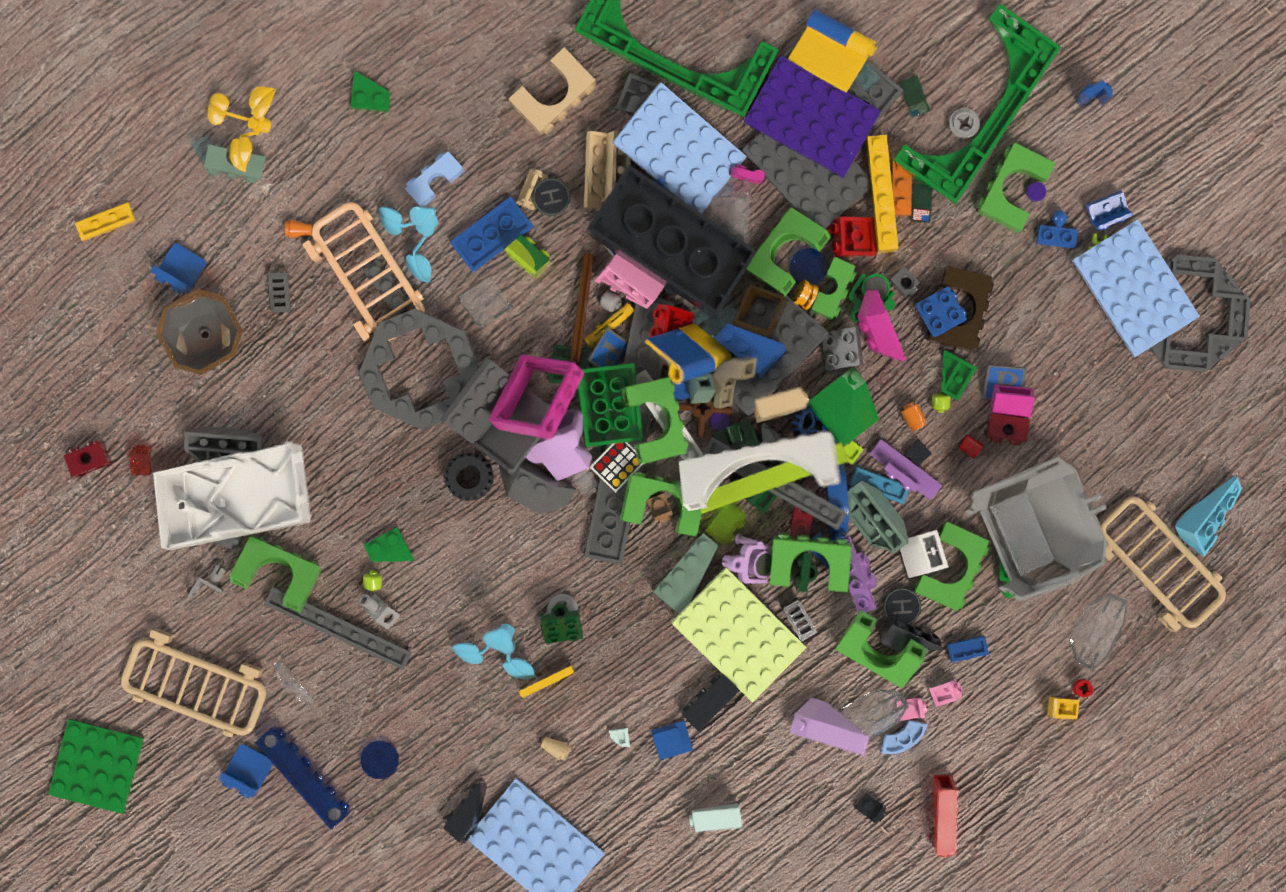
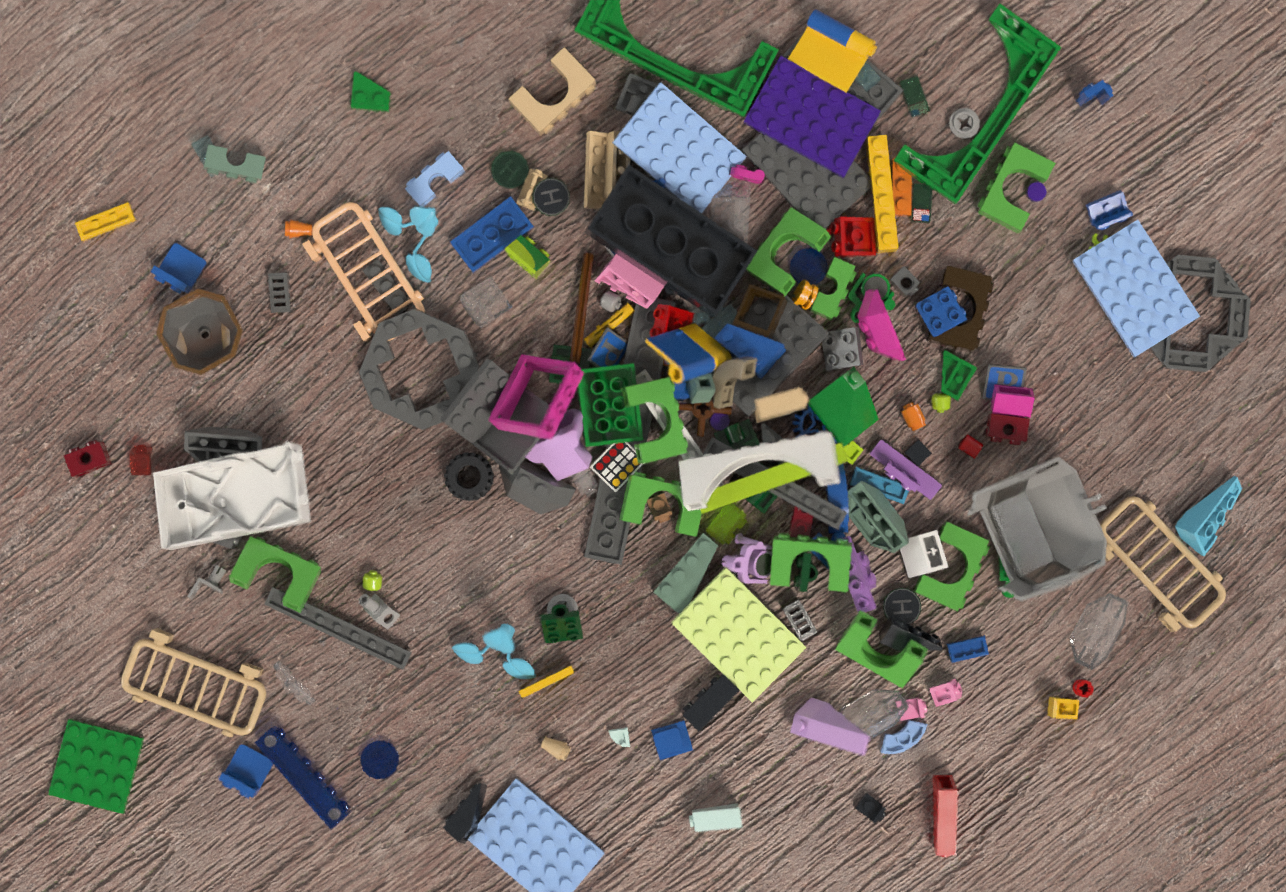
yellow plant [207,86,276,172] -> none
green wing [363,527,415,562] -> none
blue plate [1036,210,1078,249] -> none
none -> clear green tile [491,151,529,189]

